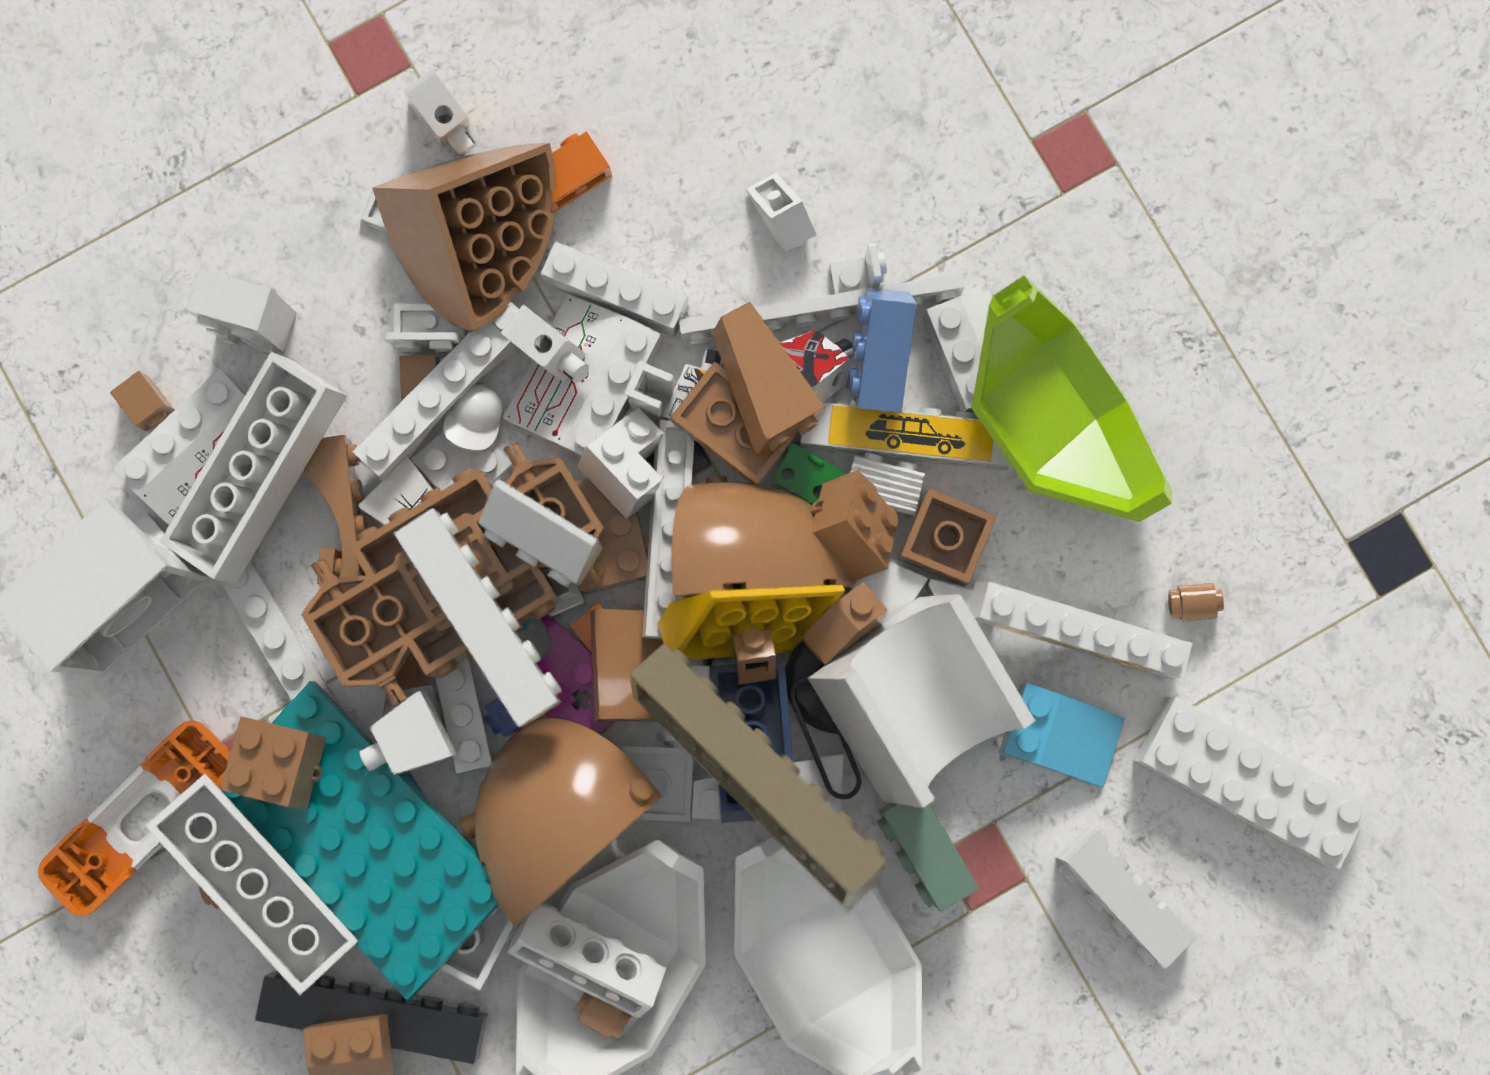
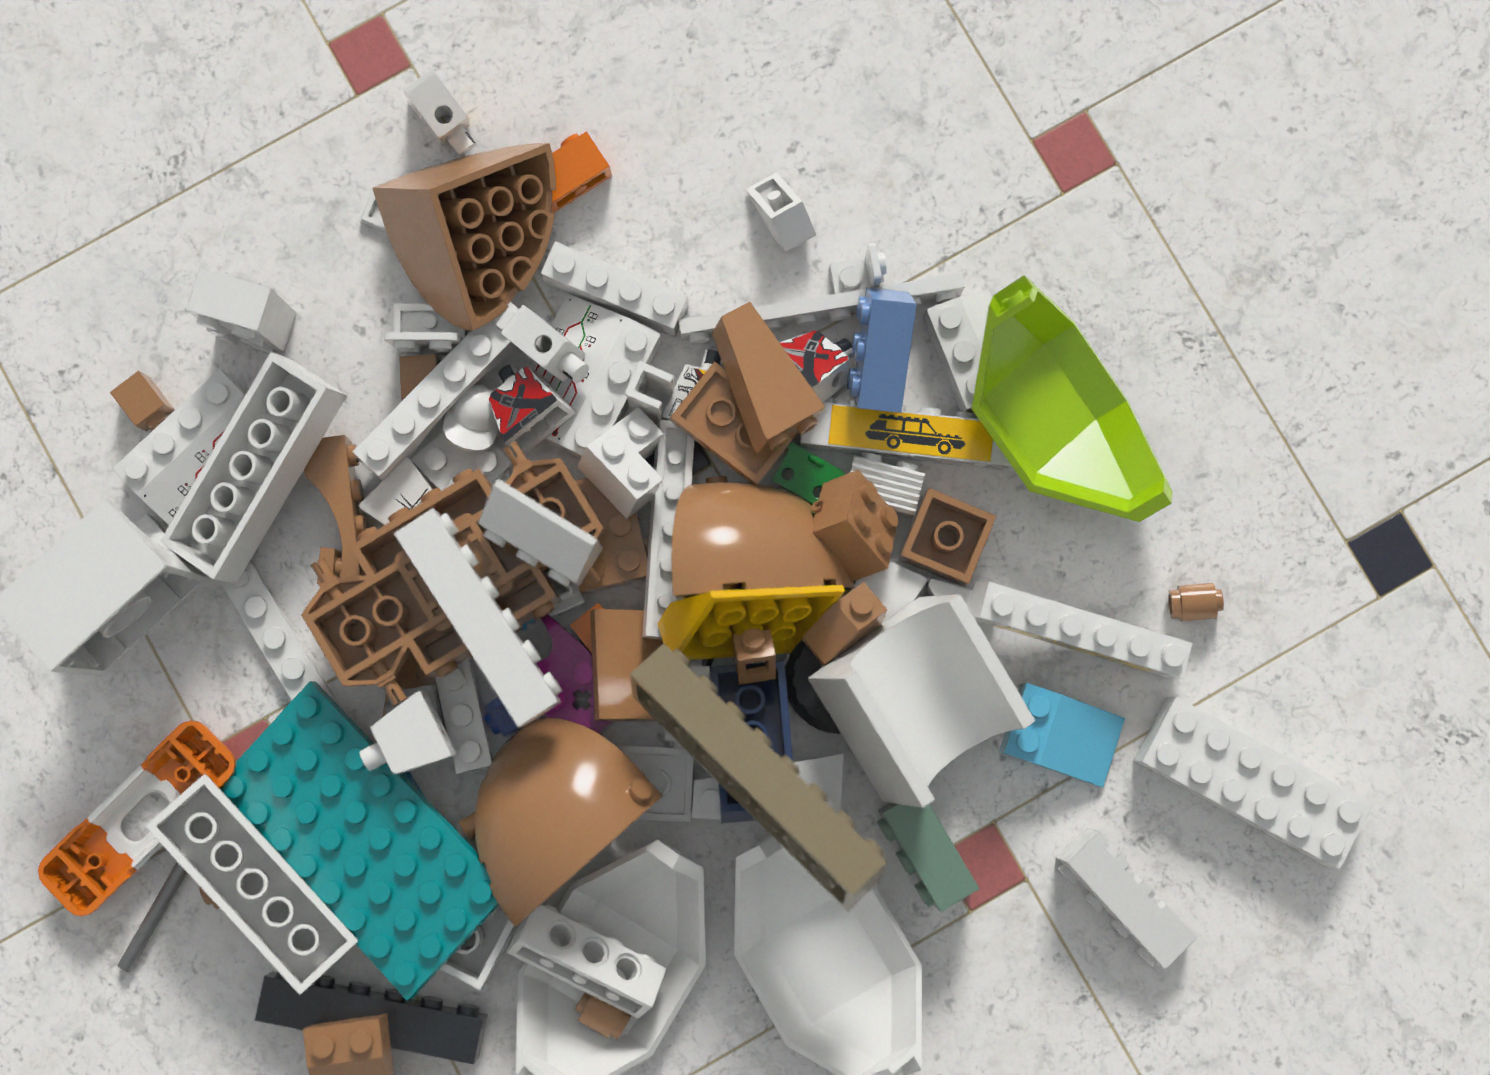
medium nougat brick [220,716,327,810] -> none
black piece [789,676,862,800] -> none
none -> flat silver bar [117,862,188,972]
none -> torso [489,364,576,455]

